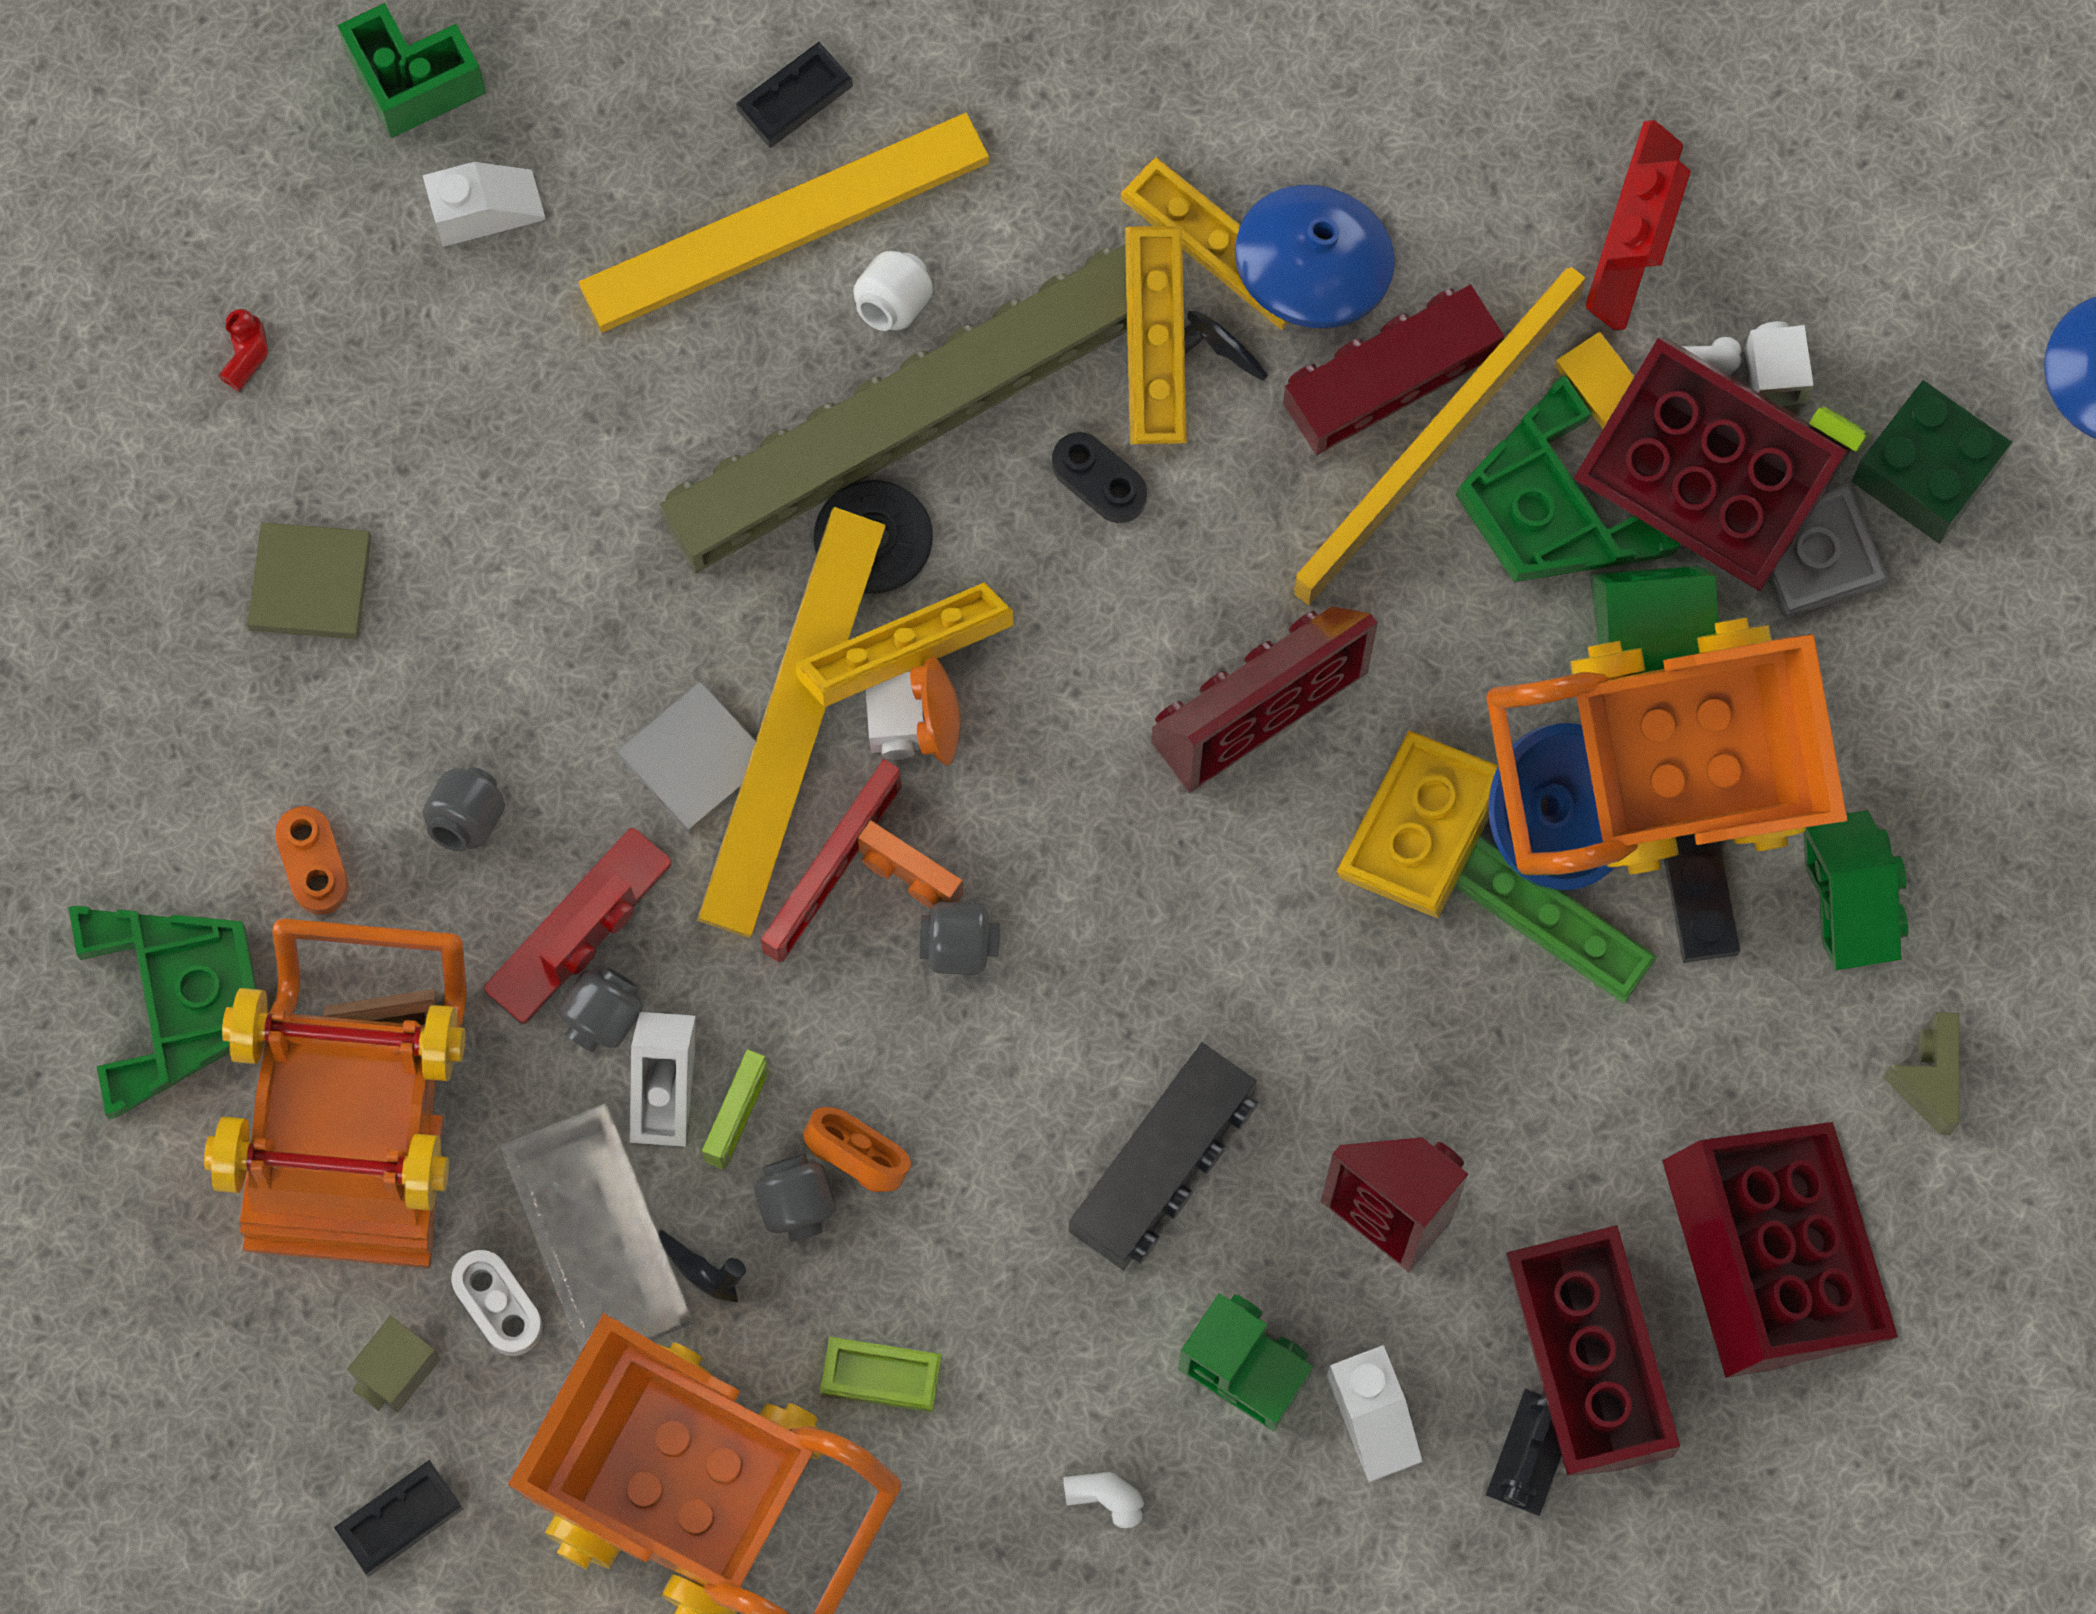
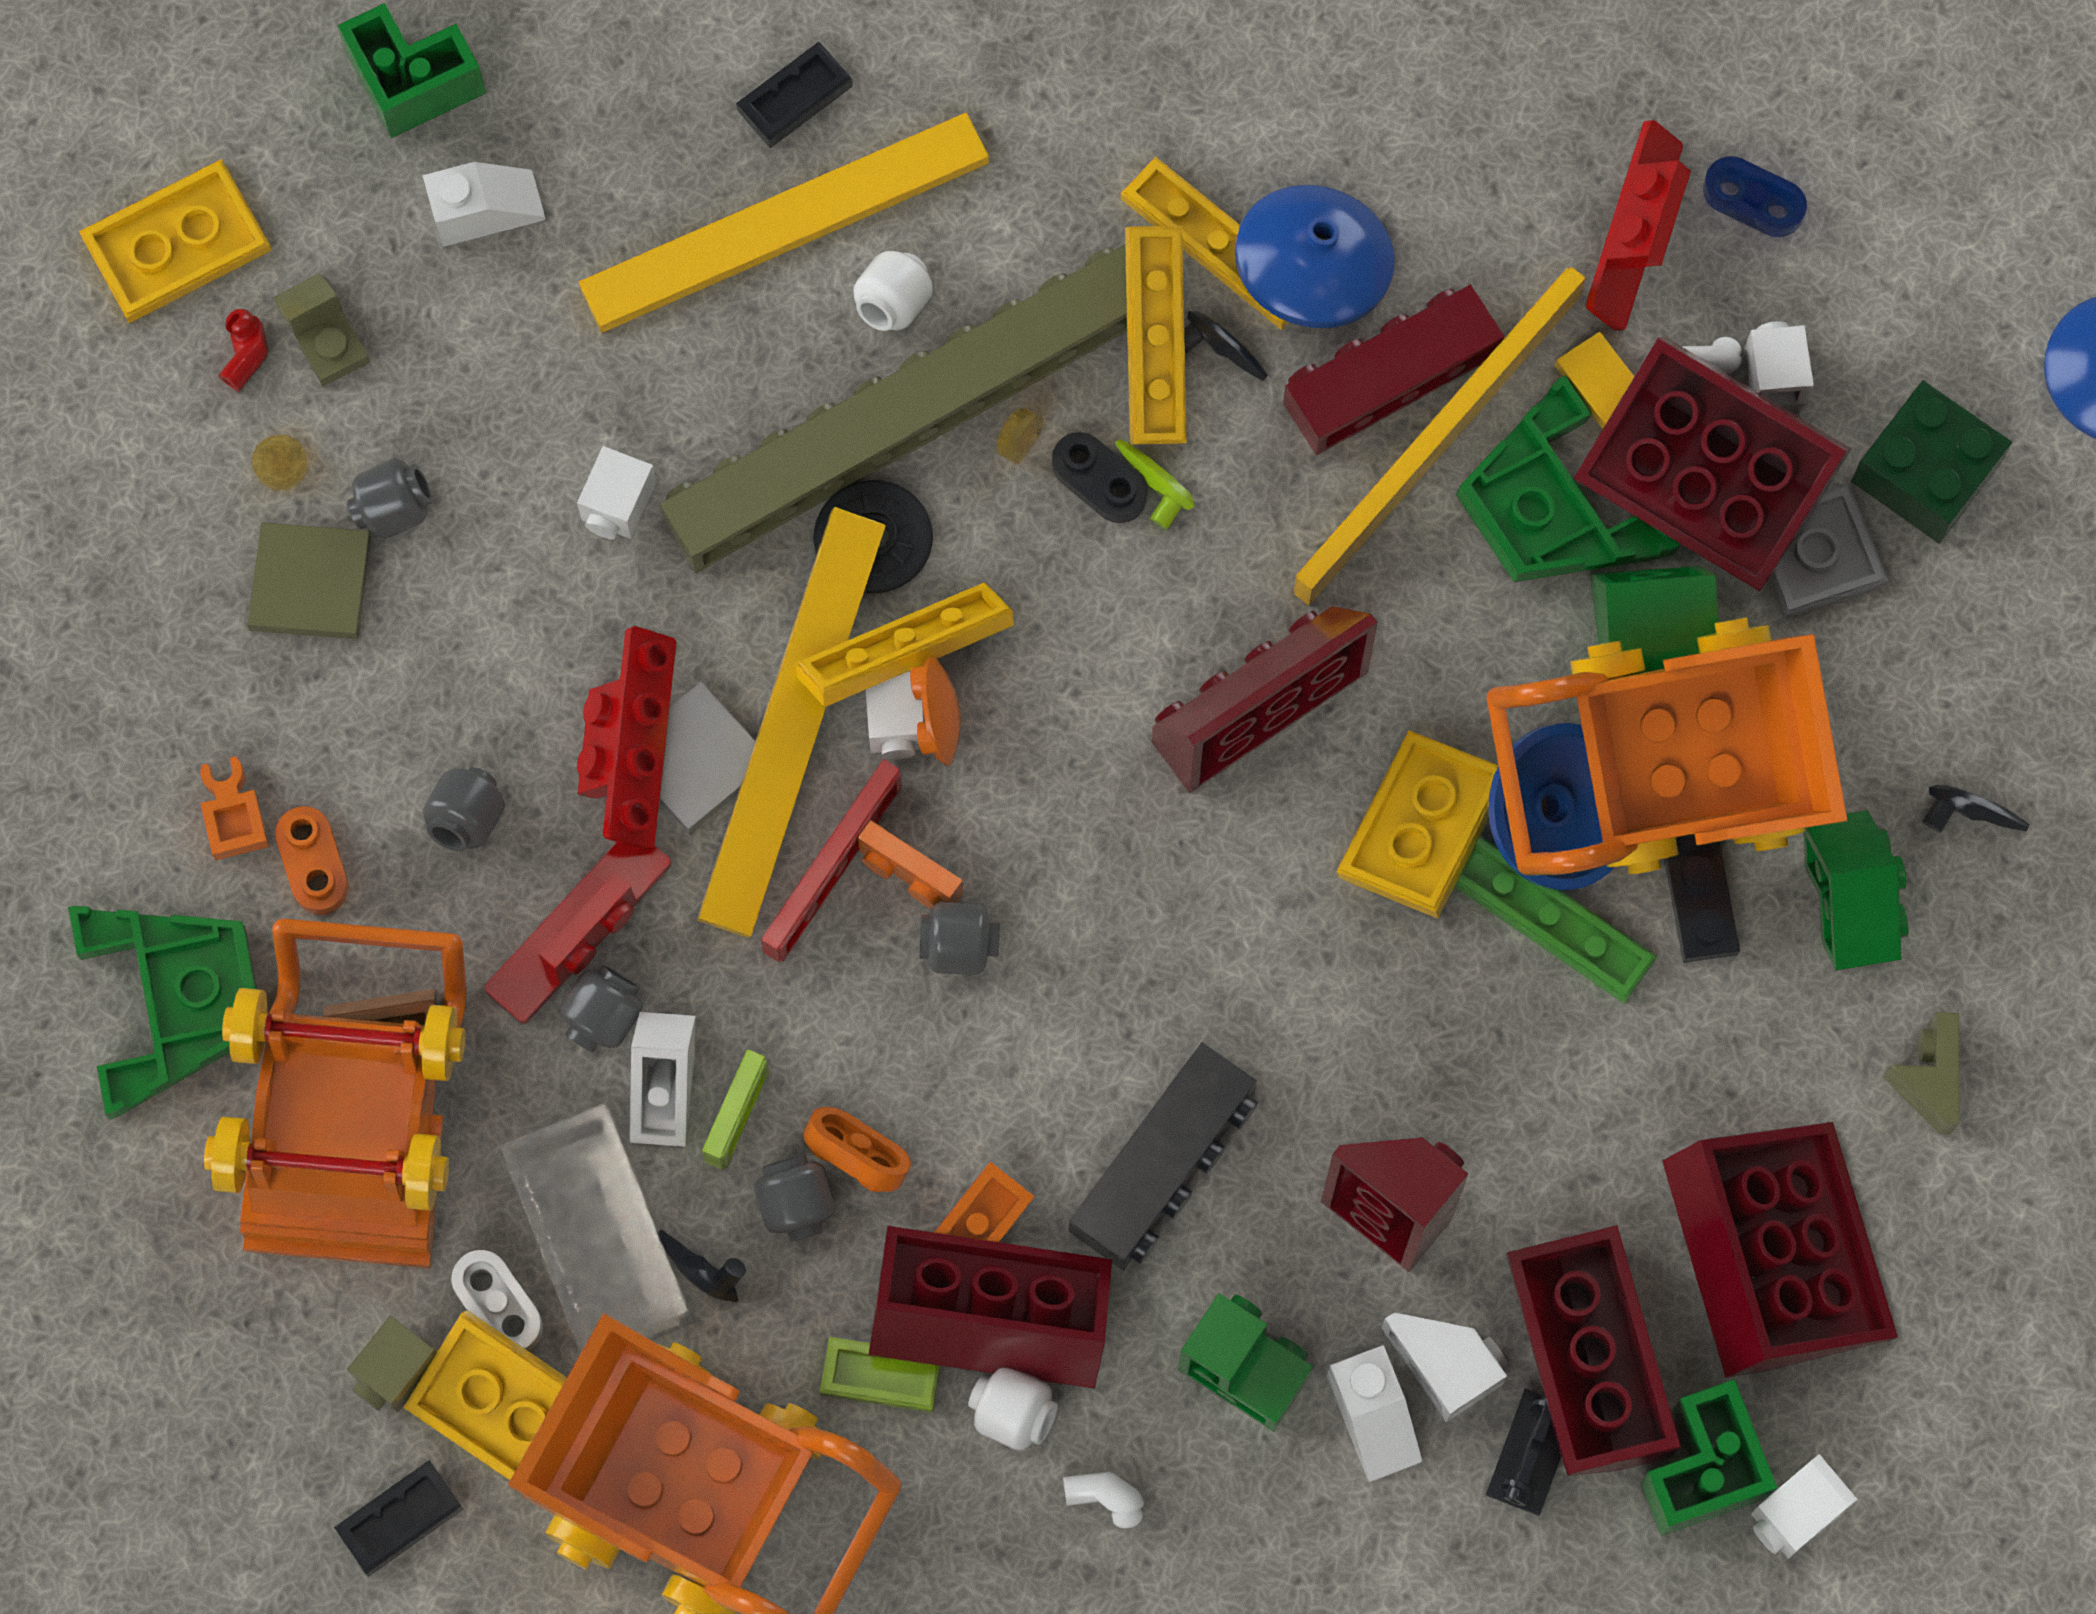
lime tile [1809,406,1873,453] -> none
none -> yellow tile [78,159,272,323]
none -> orange plate [200,756,269,861]
none -> clear yellow tile [252,434,308,491]
none -> olive slope [273,273,370,387]
none -> dark grey head [347,458,433,539]
none -> yellow tile [403,1310,567,1480]
none -> white brick [577,446,657,539]
none -> red bracket [577,626,677,850]
none -> dark red slope [868,1225,1112,1389]
none -> orange plate [934,1161,1035,1242]
none -> white head [968,1367,1058,1451]
none -> clear yellow tile [997,407,1043,464]
none -> lime bar [1115,438,1195,530]
none -> white slope [1382,1312,1508,1422]
none -> green brick [1640,1379,1777,1537]
none -> clear blue plate [1703,156,1807,237]
none -> white slope [1751,1454,1858,1559]
none -> black bar [1922,785,2030,833]

